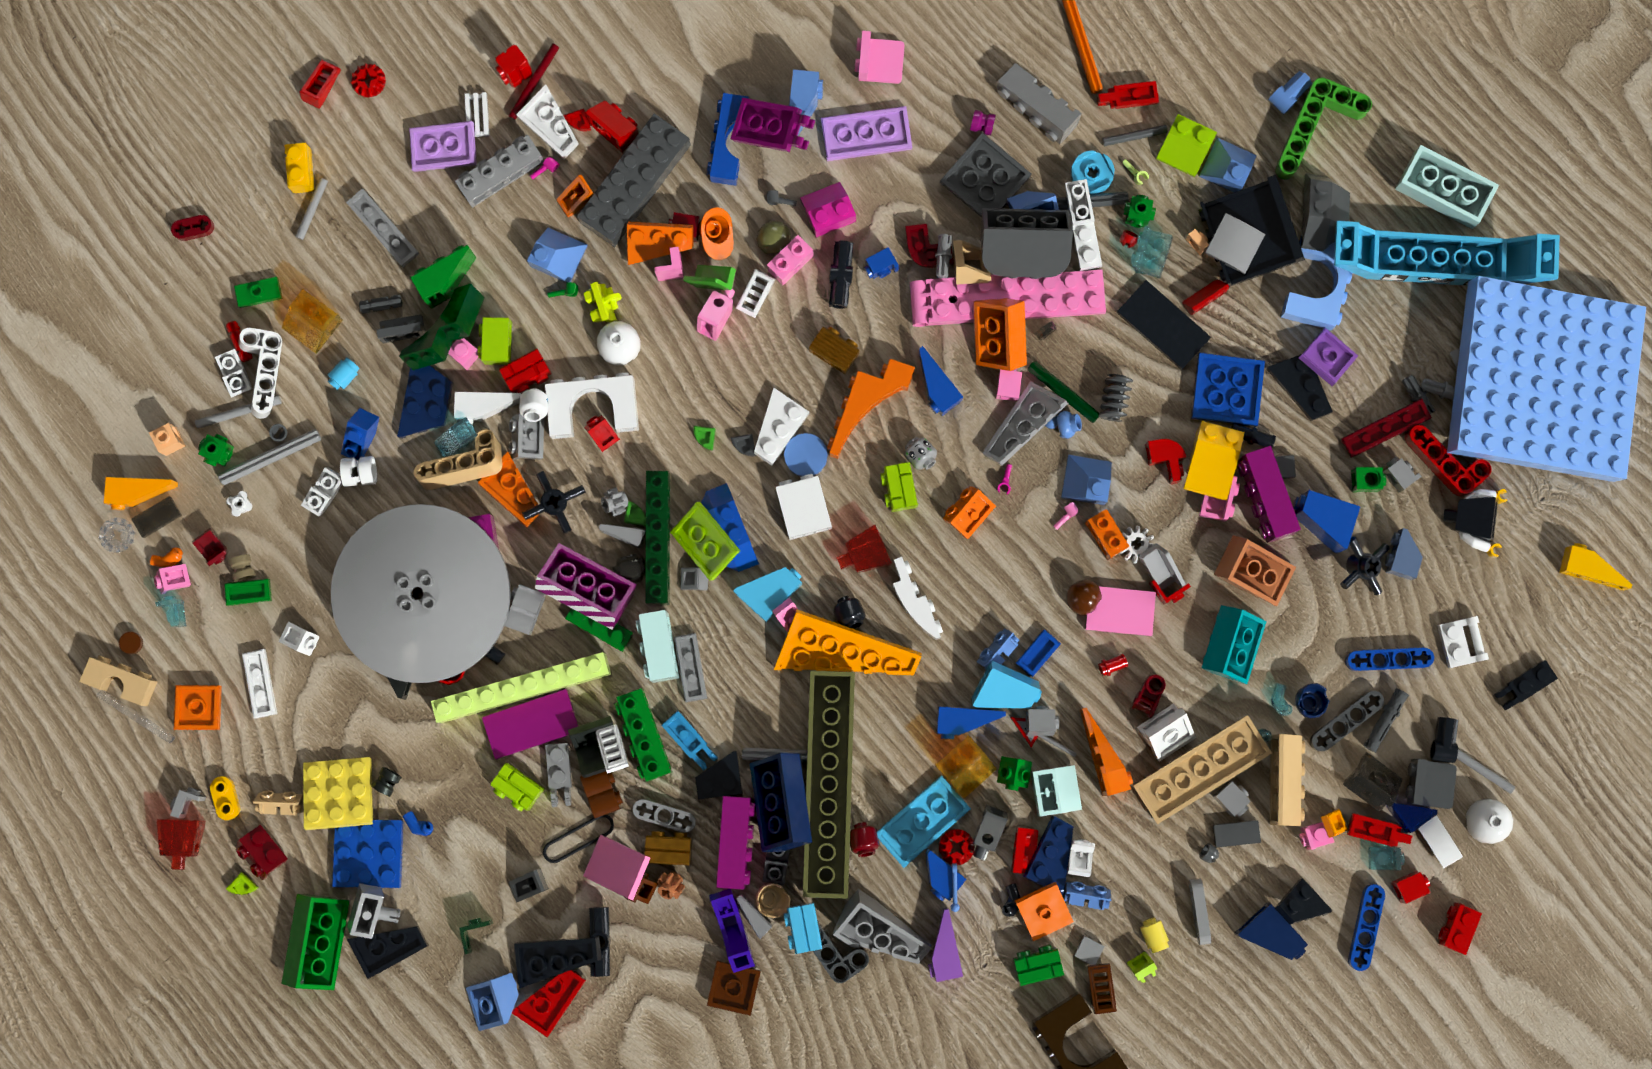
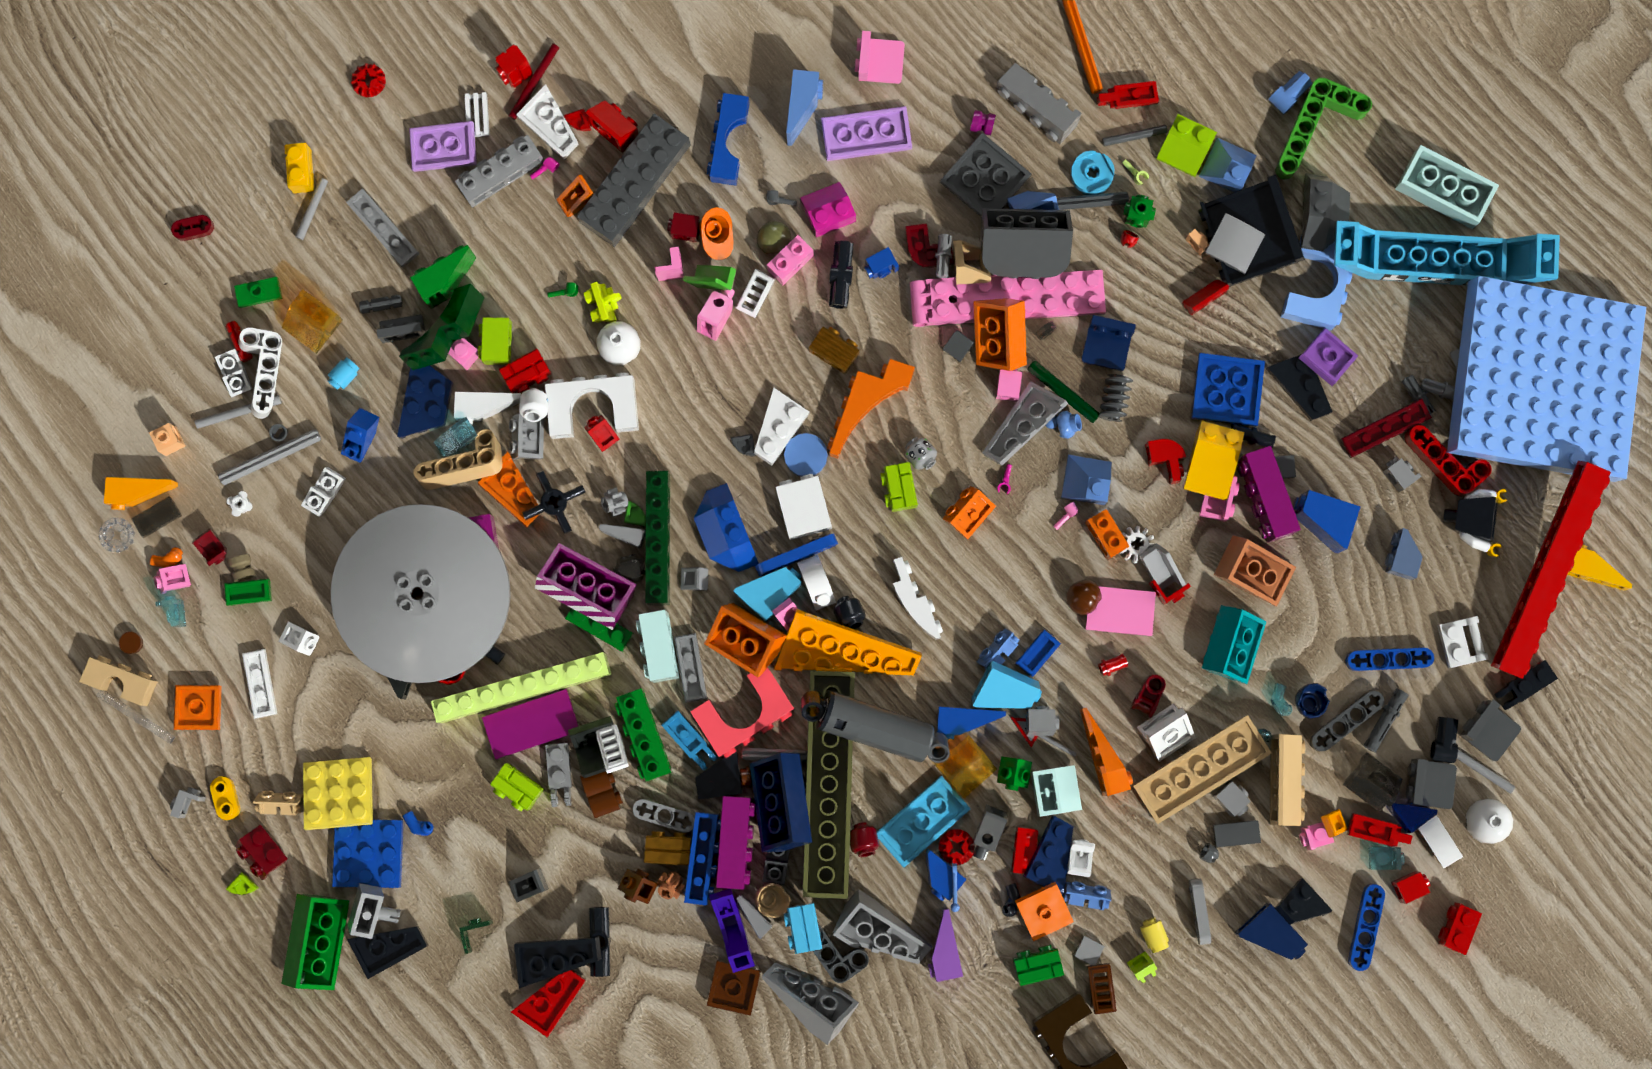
clear red torso [157,819,206,870] -> none
green brick [198,434,234,467] -> none
red slope [299,60,341,109] -> none
white wheel [340,456,377,487] -> none
pearl dark grey wheel [371,767,402,797] -> none
medium blue slope [466,973,519,1031] -> none
light grey brick [504,584,546,635] -> none
medium blue slope [527,228,588,283] -> none
black piece [543,815,614,863] -> none
bright pink tile [583,835,650,900] -> none
orange wing [627,221,693,265] -> none
lime tile [670,502,740,581] -> none
bright green tile [693,426,716,451] -> none
magenta tile [730,98,815,152] -> none
clear red torso [836,524,892,573] -> none
blue slope [919,346,963,416] -> none
white slope [1065,179,1102,271] -> none
black tile [1116,280,1211,370] -> none
clear light blue bracket [1131,226,1173,278] -> none
black bar [1340,537,1390,595] -> none
green brick [1351,467,1386,492] -> none
none -> blue brick [684,812,721,905]
none -> coral arch [690,667,794,758]
none -> orange slope [704,603,787,677]
none -> reddish brown plate [740,766,752,788]
none -> blue beam [755,533,838,577]
none -> light grey wedge [762,963,859,1045]
none -> white brick [797,555,836,610]
none -> dark grey piece [801,691,950,763]
none -> dark grey slope [943,330,974,362]
none -> dark blue bracket [1081,315,1136,371]
none -> dark grey bracket [1459,699,1521,761]
none -> red brick [1491,461,1611,679]

